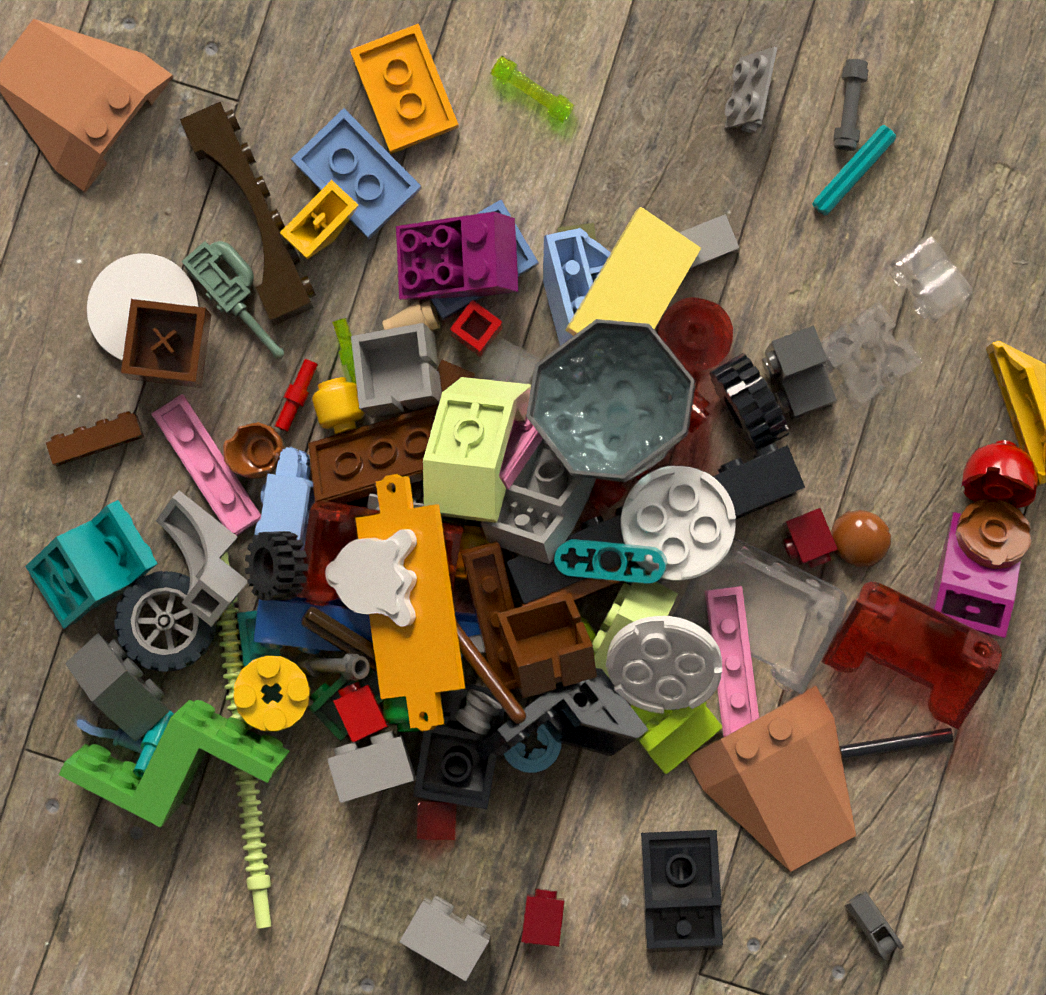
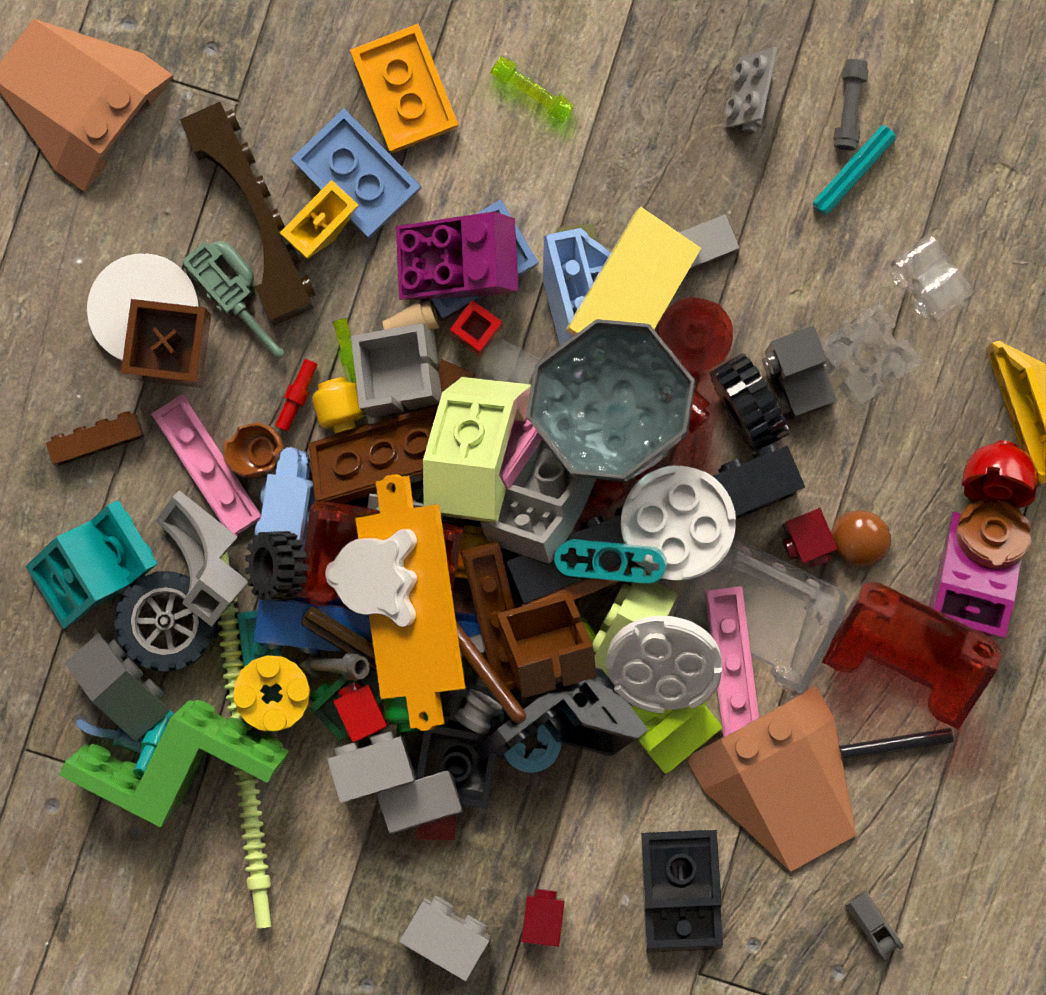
none -> light grey slope [377,771,463,834]

